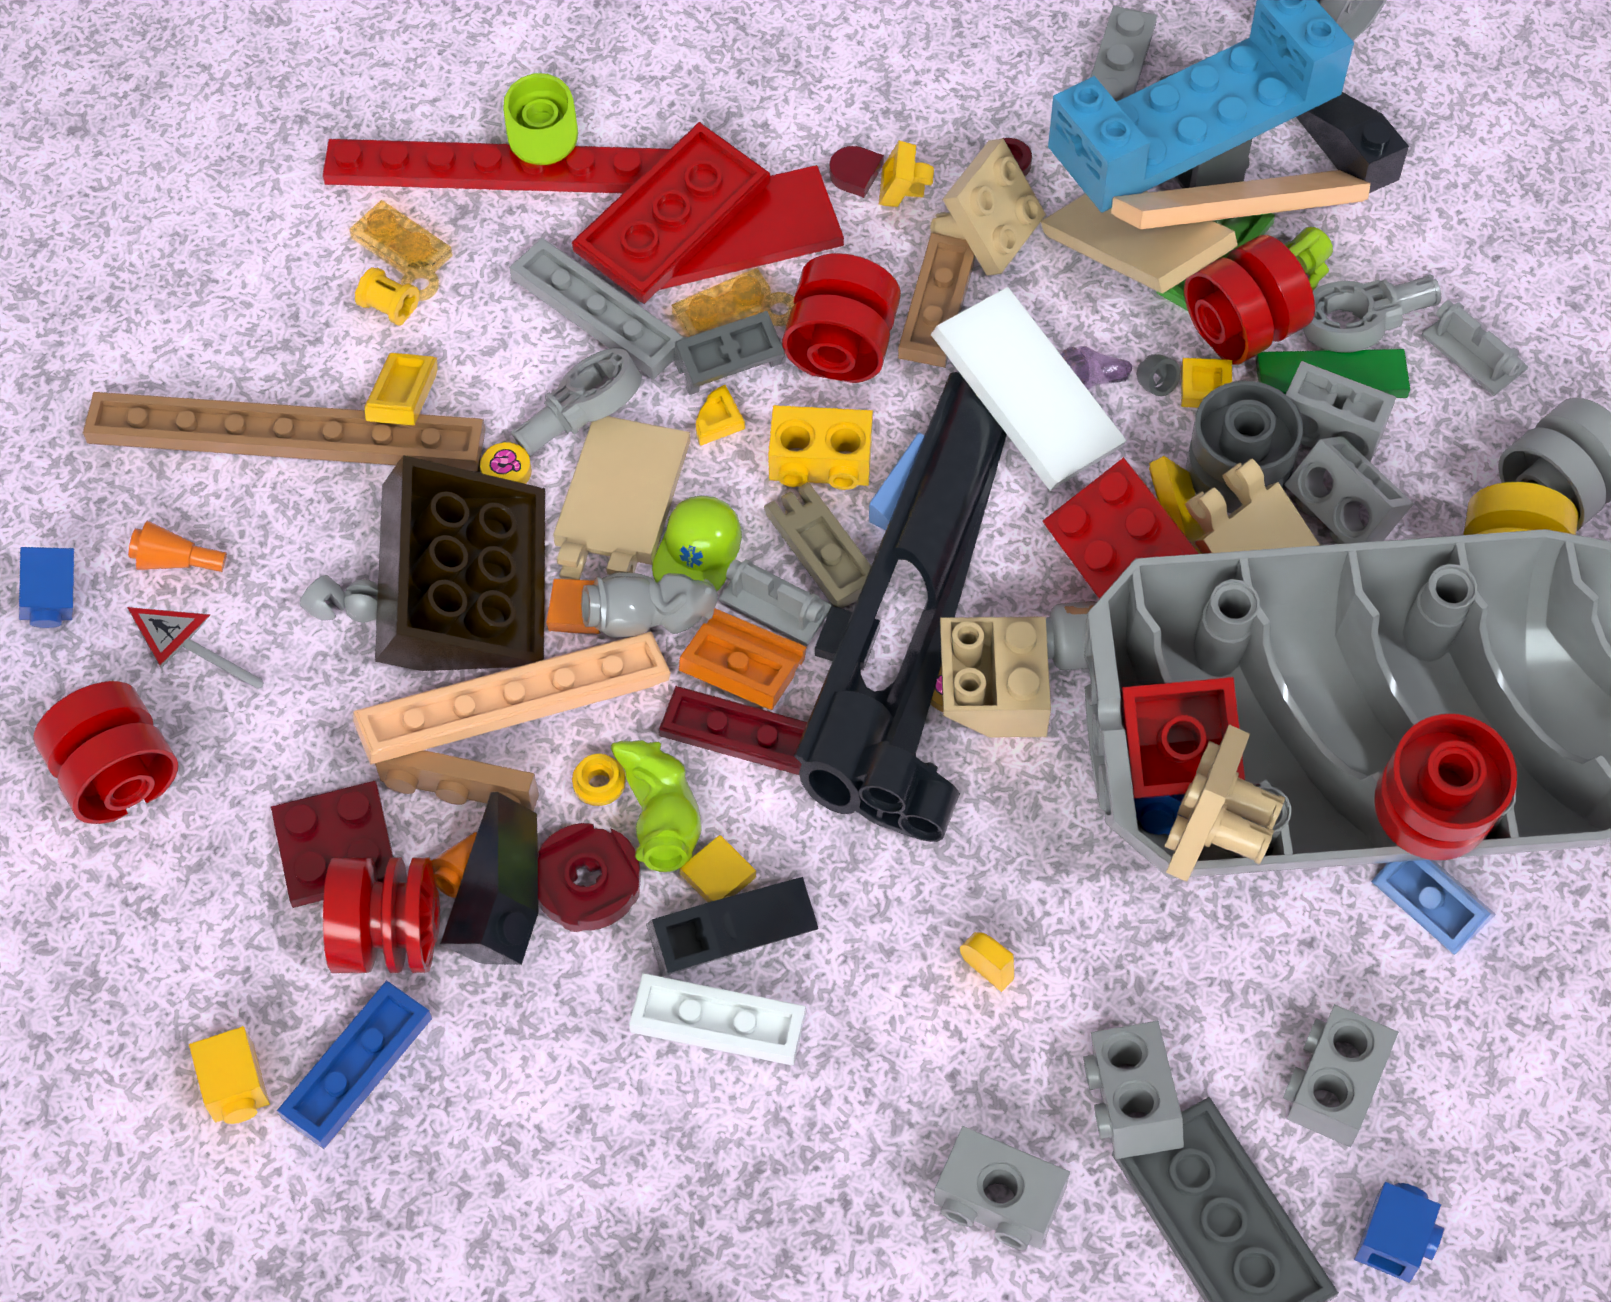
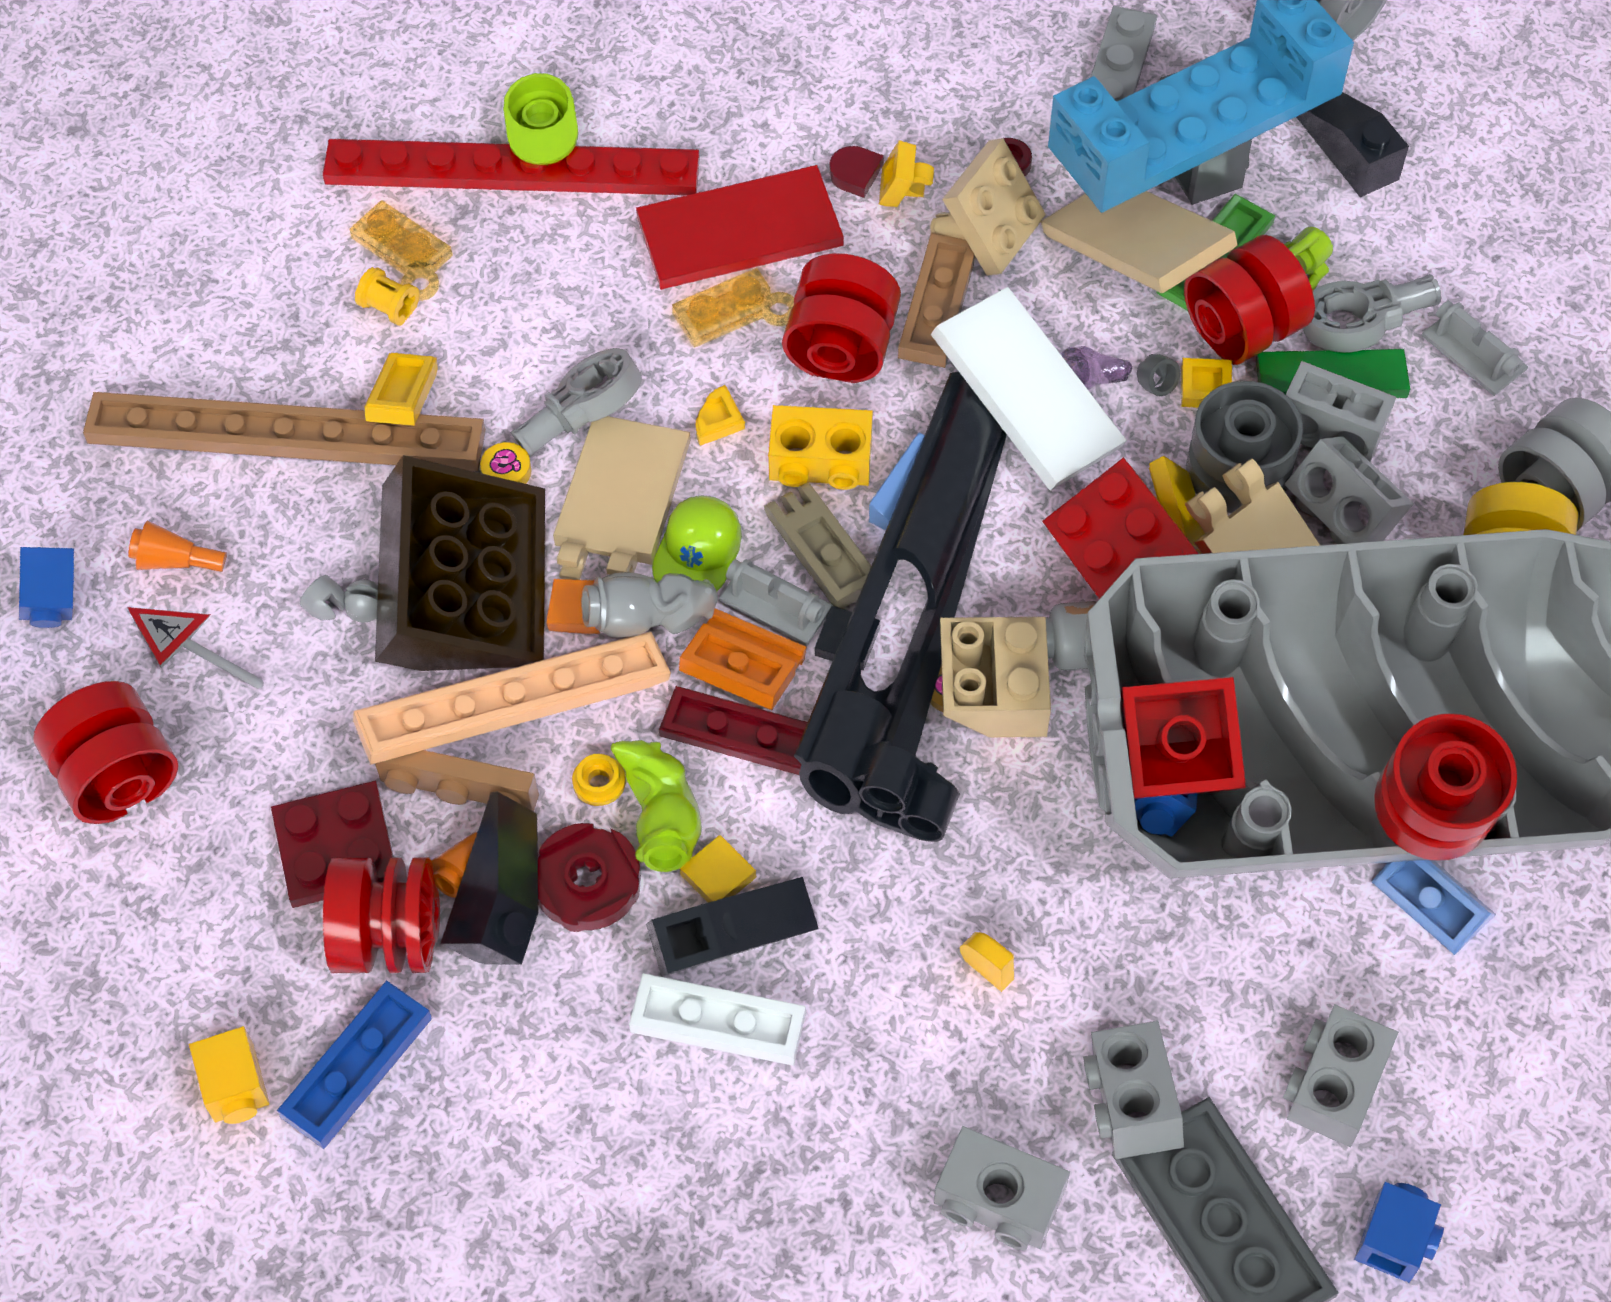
light grey plate [509,238,685,380] -> none
red tile [572,122,770,304] -> none
dark grey hinge [674,311,785,395] -> none
light nougat tile [1111,170,1371,229] -> none
tan plate [1164,725,1285,882] -> none

